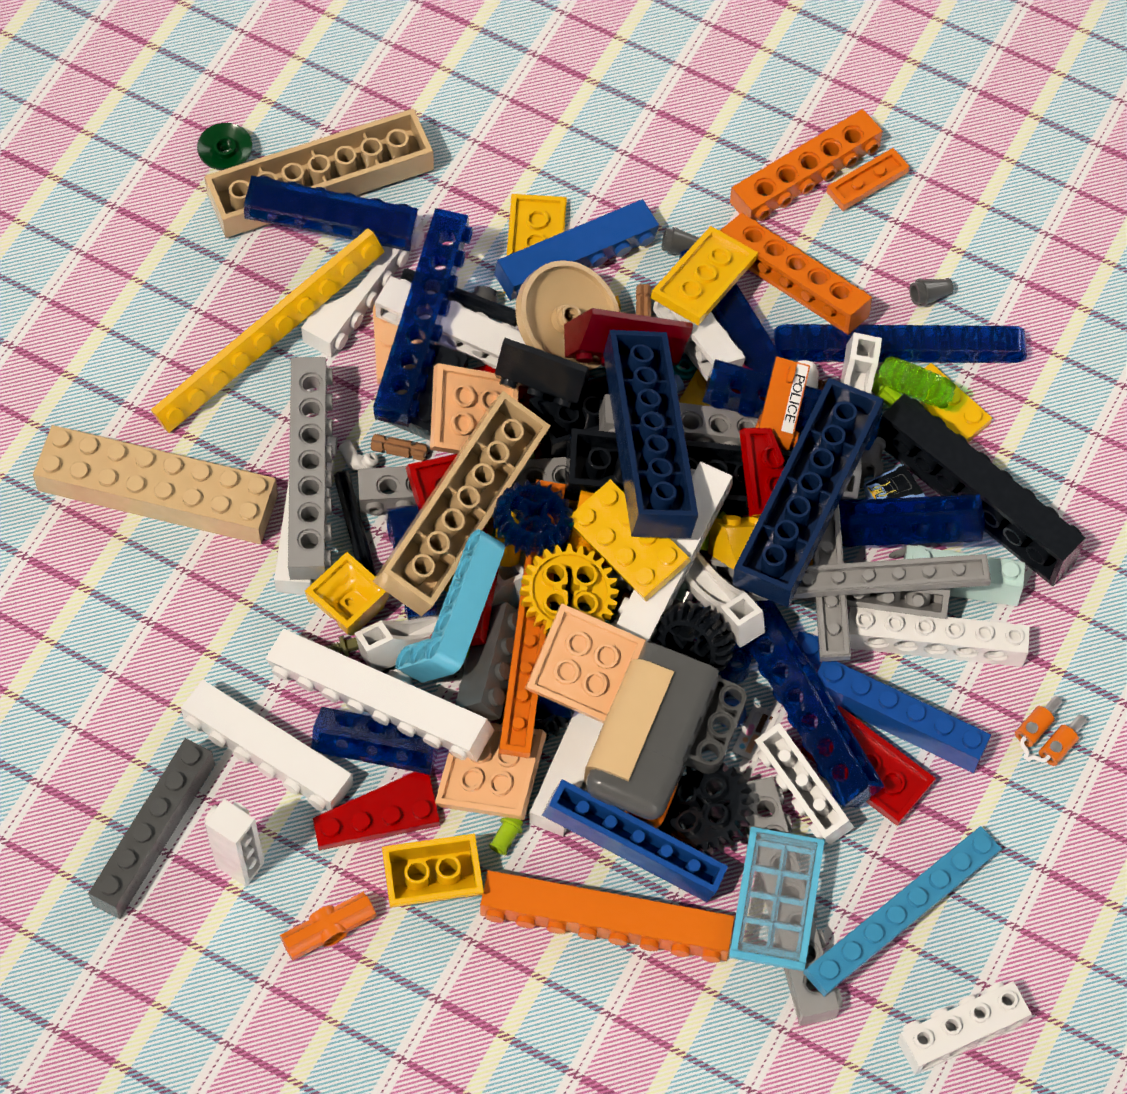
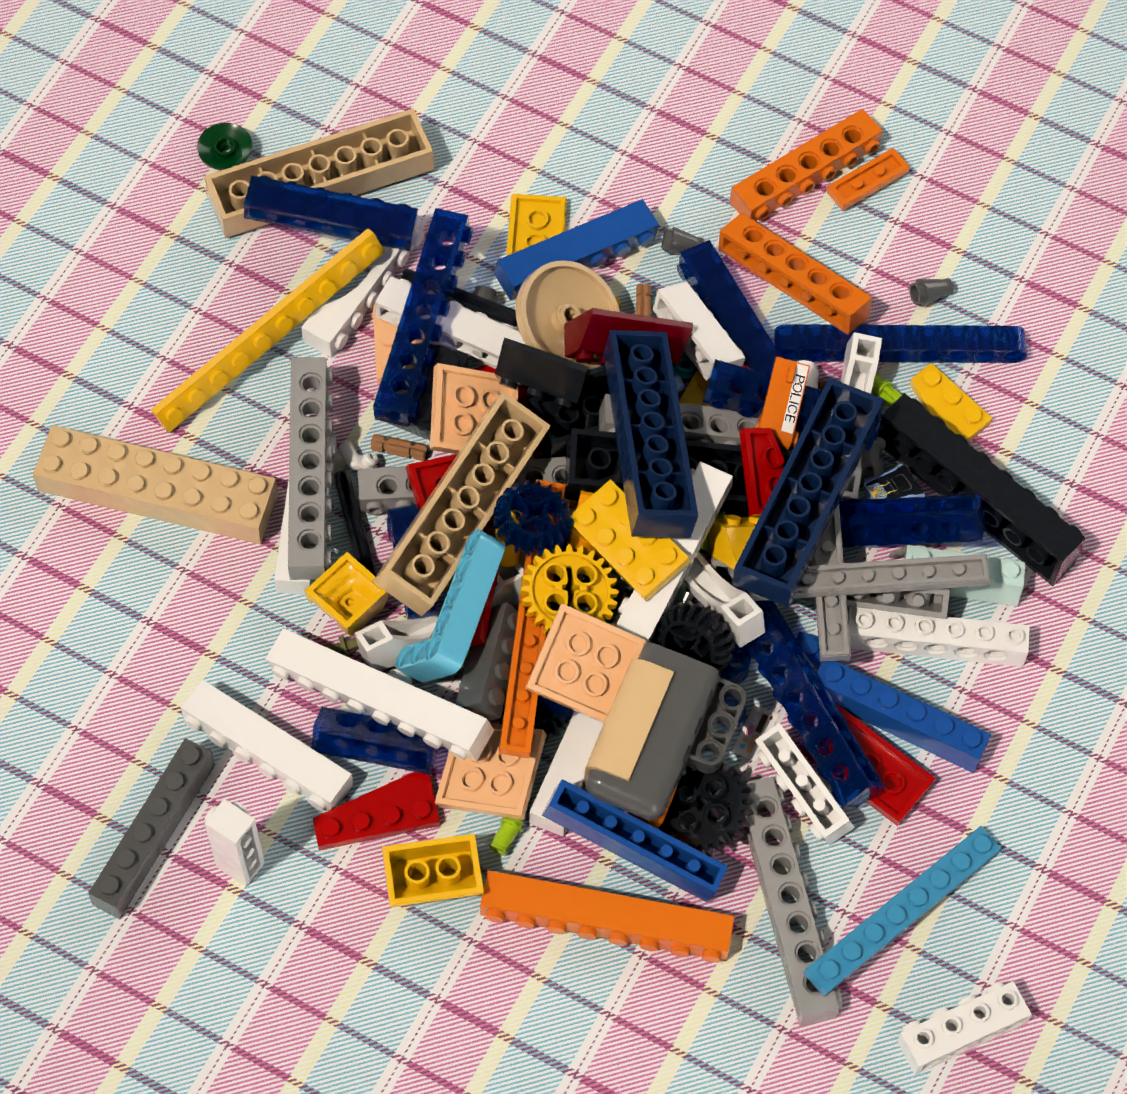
orange piece [280,891,376,961] -> none
yellow plate [650,226,758,326] -> none
clear piece [729,827,825,971] -> none
clear neon green gear [877,357,956,409] -> none
orange piece [1015,696,1087,766] -> none

